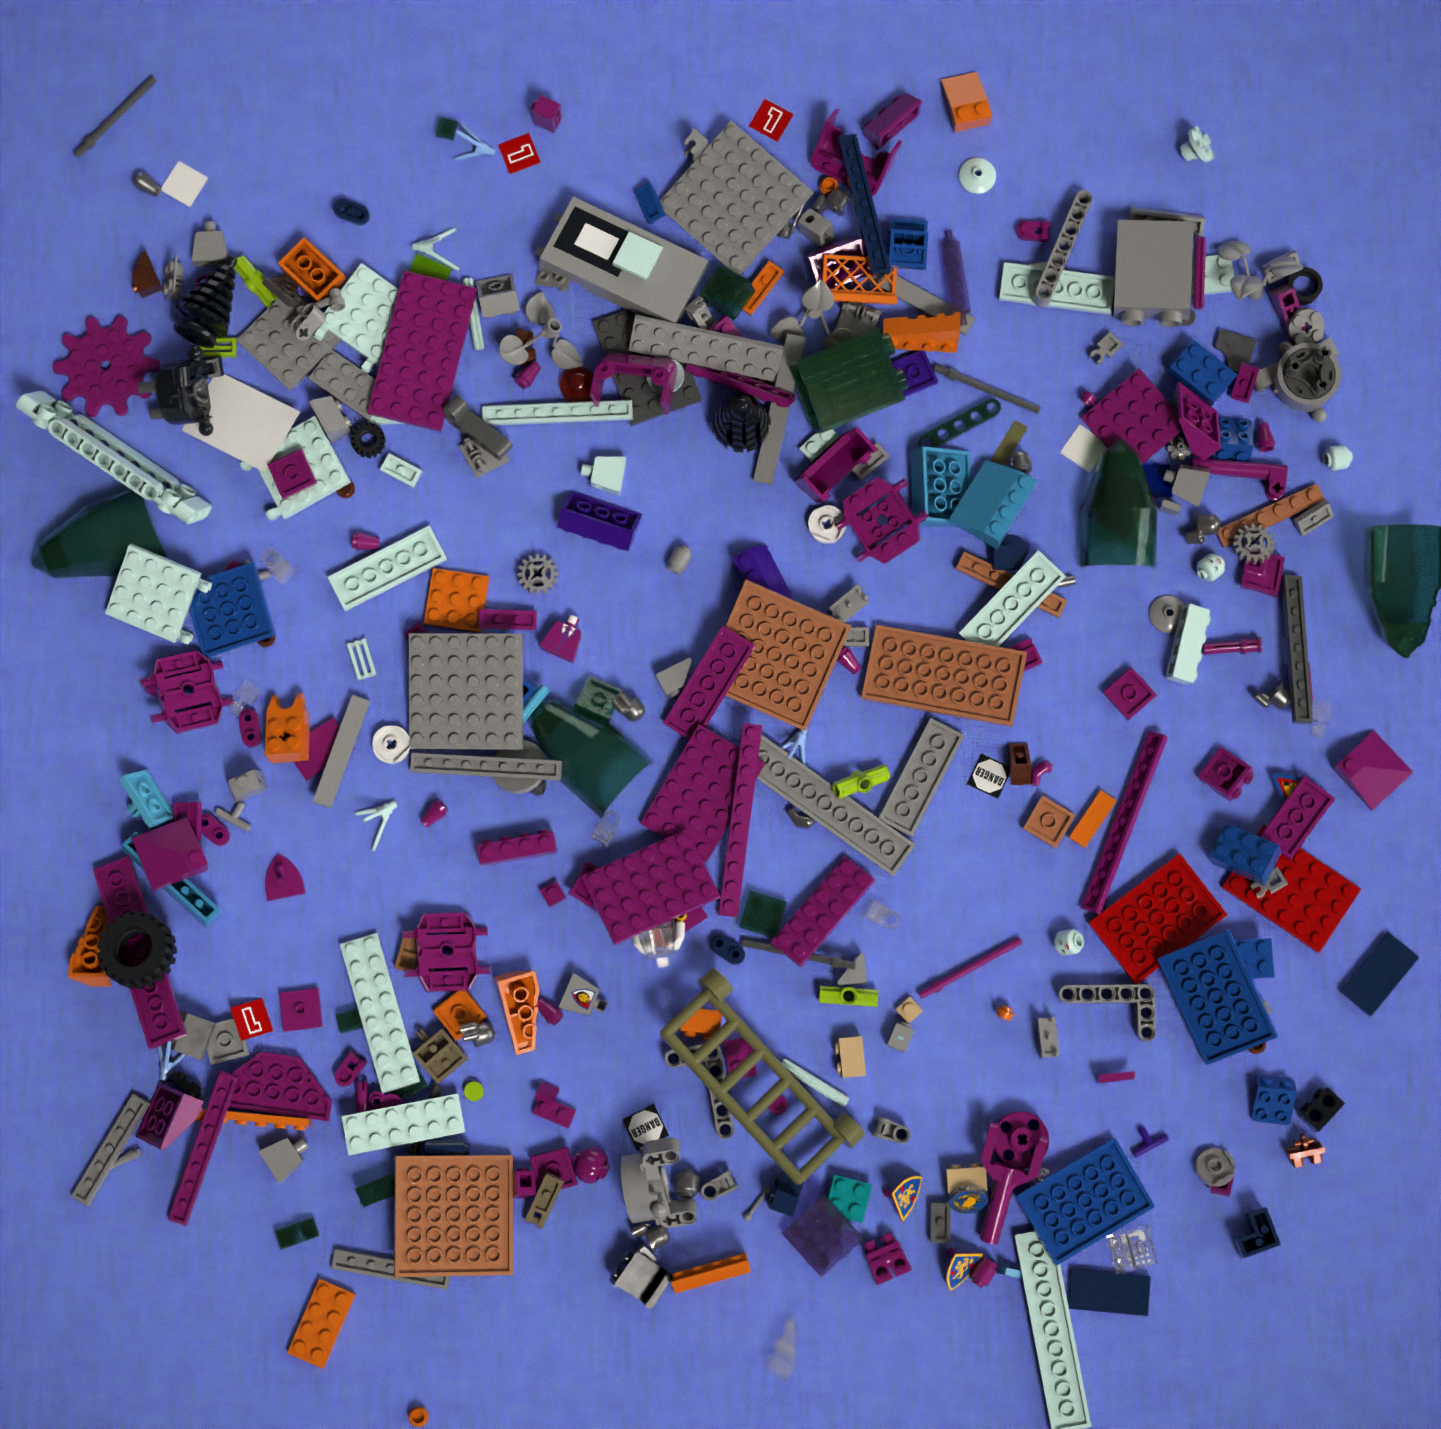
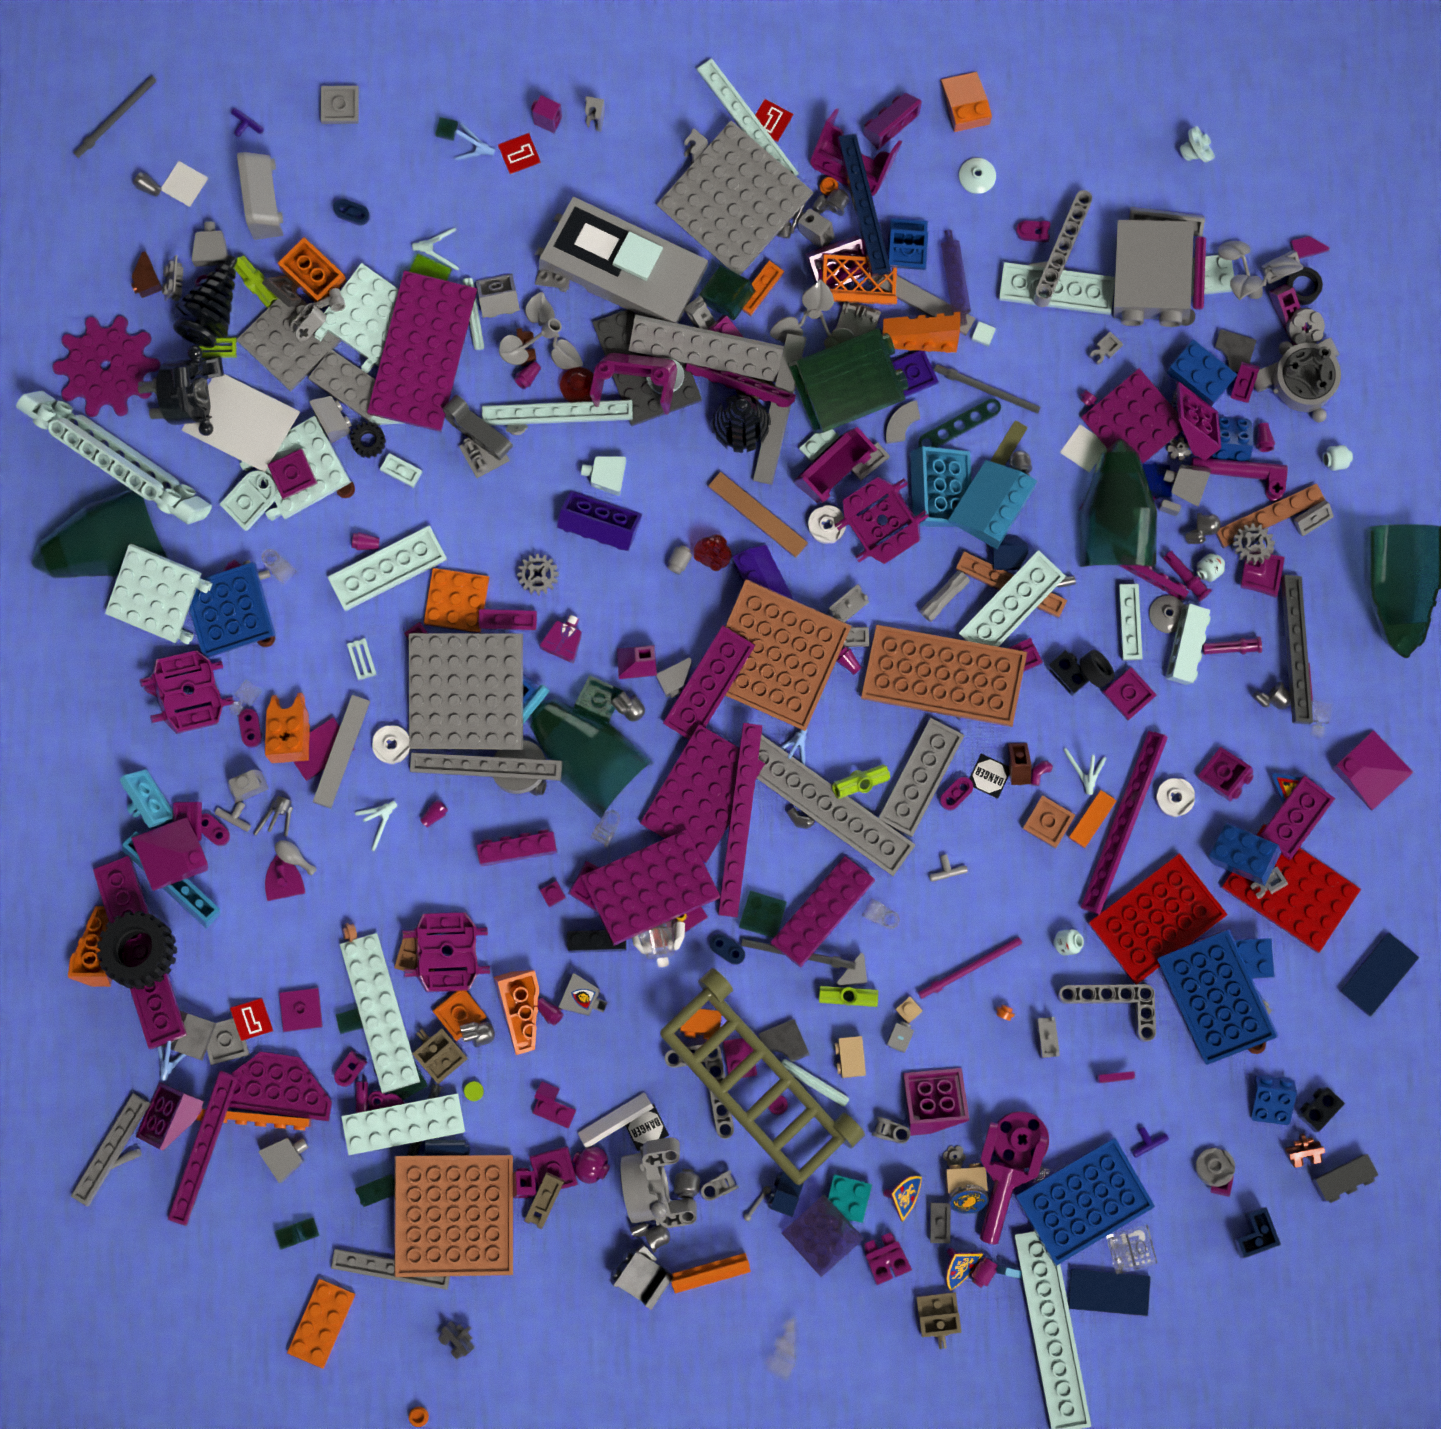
black plate [167,1070,202,1099] -> none
blue tile [634,182,666,224] -> none
none -> light aqua tile [220,471,278,531]
none -> dark purple piece [231,108,264,137]
none -> light grey windscreen [237,152,284,240]
none -> flat silver plant [254,796,293,837]
none -> light grey piece [274,840,317,875]
none -> light grey plate [321,86,359,124]
none -> nougat plate [342,923,357,942]
none -> flat silver hips [438,1321,475,1359]
none -> light grey plant [506,424,528,435]
none -> black brick [567,930,627,953]
none -> white tile [578,1092,654,1149]
none -> light grey hinge [585,96,605,132]
none -> magenta slope [617,645,657,679]
none -> clear red plate [694,534,732,571]
none -> light aqua tile [697,58,799,177]
none -> medium nougat tile [708,472,808,558]
none -> flat silver tile [759,1019,810,1062]
none -> light grey tile [886,400,920,444]
none -> magenta slope [903,1068,969,1136]
none -> dark tan plate [916,1292,962,1349]
none -> light grey axle [919,570,970,622]
none -> light grey piece [929,854,968,882]
none -> magenta plate [940,777,973,811]
none -> light grey plant [943,1146,966,1166]
none -> light aqua tile [972,322,996,347]
none -> black brick [1046,650,1089,696]
none -> light aqua plant [1064,748,1106,795]
none -> black tyre [1079,650,1115,688]
none -> magenta plate [1116,554,1189,601]
none -> light aqua plate [1119,584,1143,661]
none -> white plate [1155,778,1195,817]
none -> magenta pin [1163,550,1212,602]
none -> magenta tile [1290,236,1330,259]
none -> dark grey brick [1312,1154,1378,1203]

